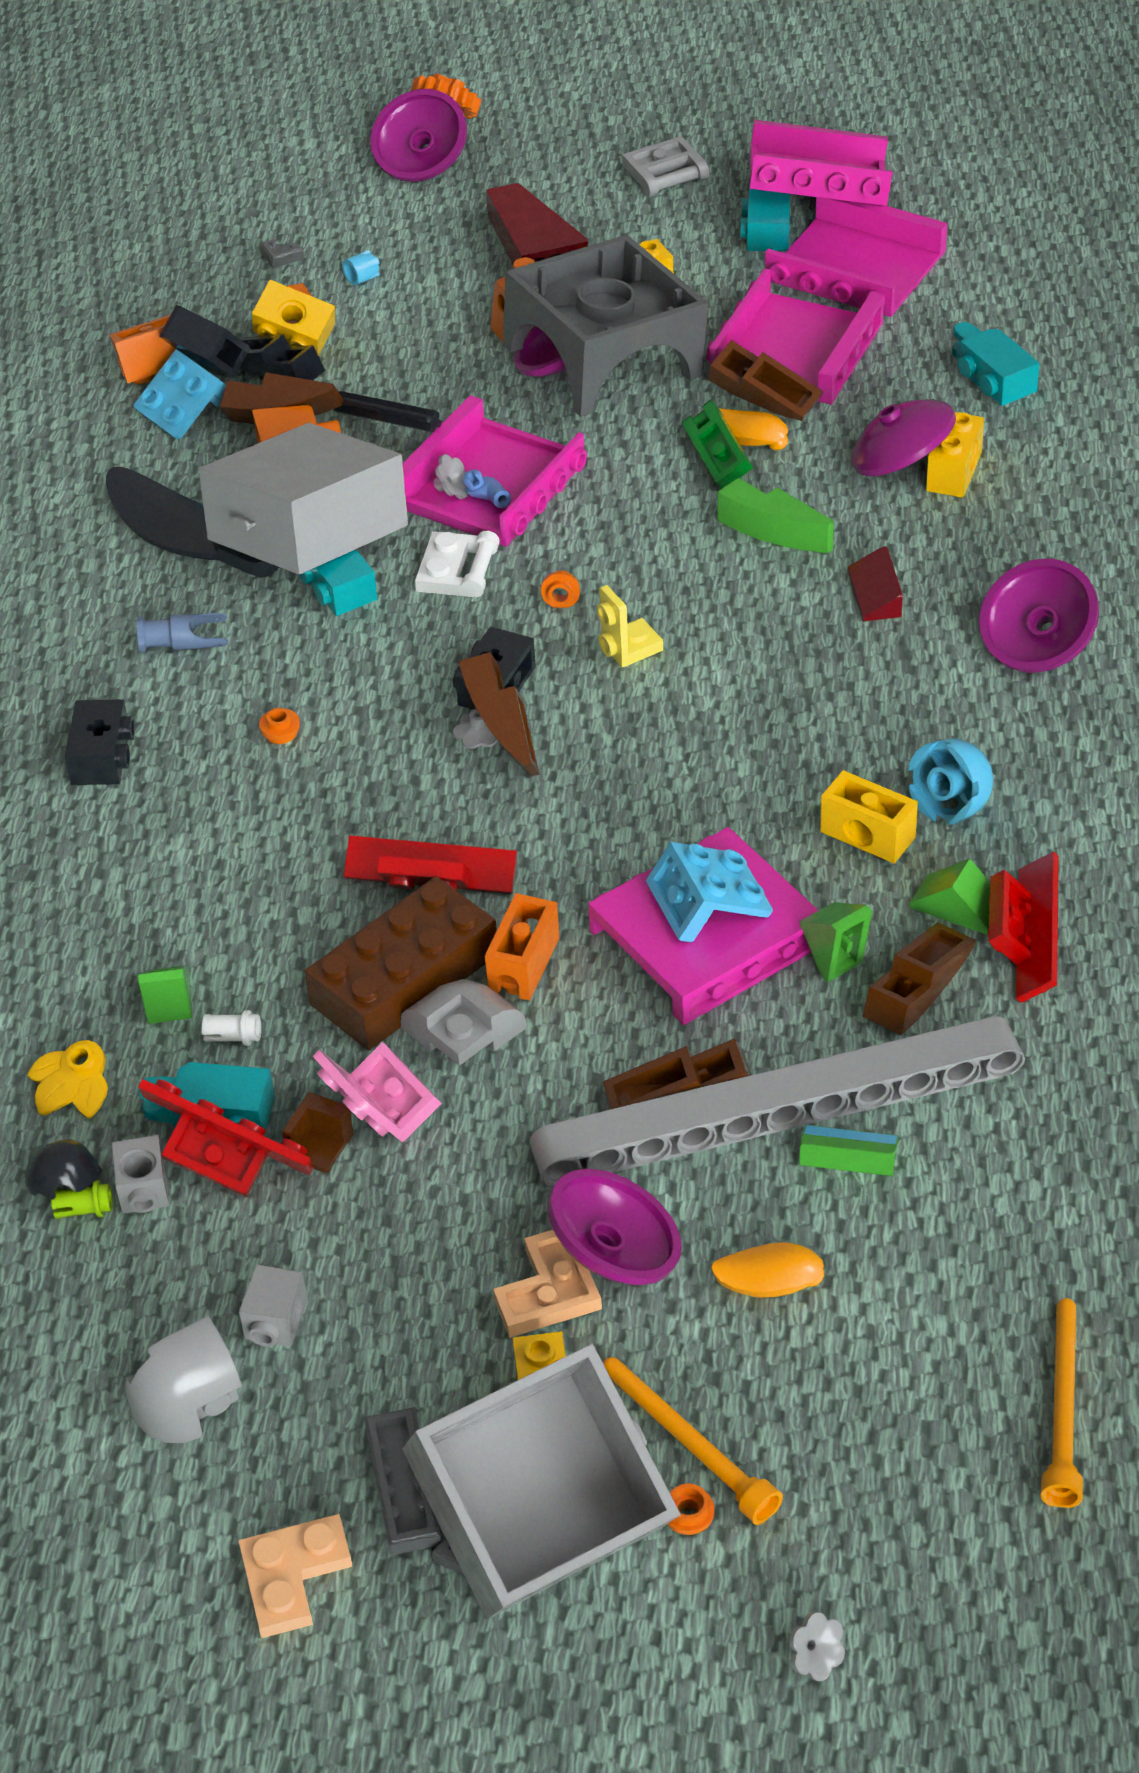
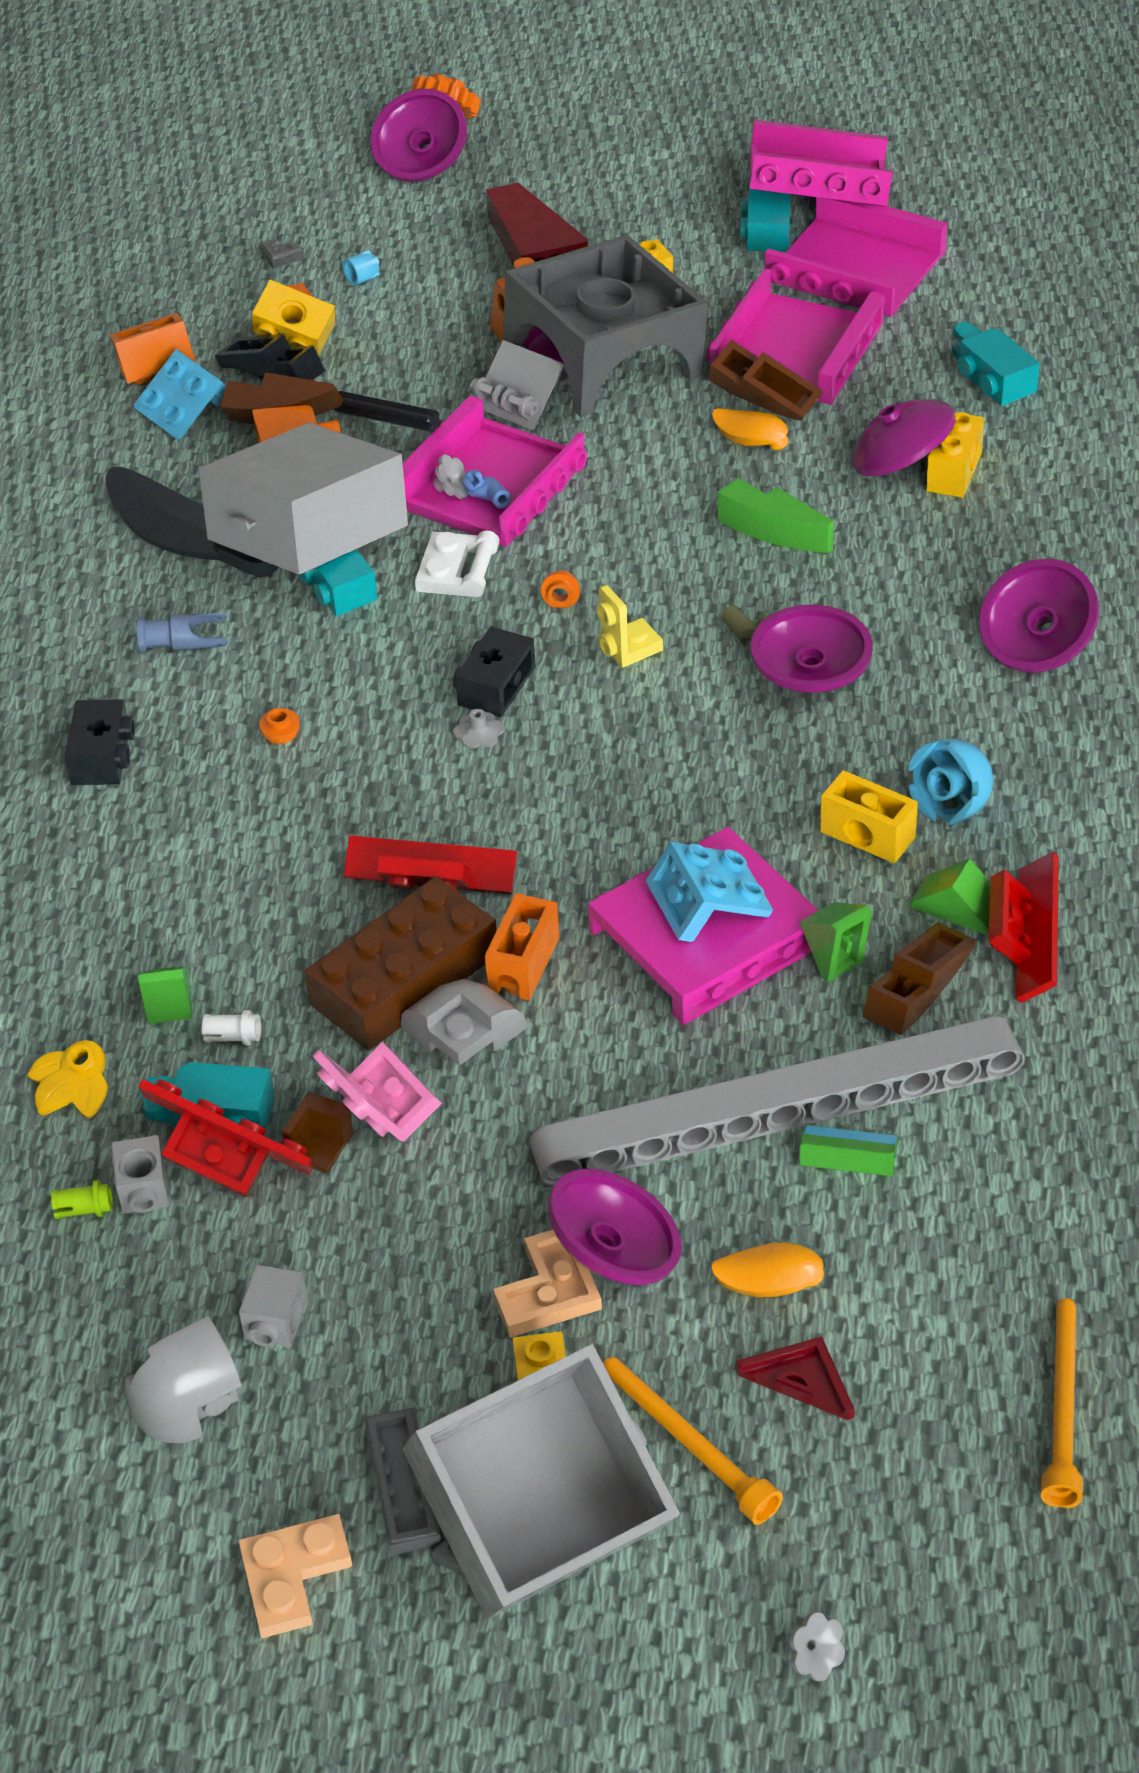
black hair [25,1139,102,1200] -> none
black slope [159,305,251,378] -> none
reddish brown slope [459,652,540,776] -> none
reddish brown slope [603,1038,752,1109] -> none
light grey plate [622,136,709,197] -> none
orange plate [667,1483,714,1535] -> none
green plate [682,400,754,489] -> none
dark red slope [848,546,903,622] -> none
none -> light grey hinge [470,340,564,431]
none -> olive arm [722,606,771,640]
none -> dark red tile [735,1336,855,1420]
none -> magenta dish [751,605,873,693]

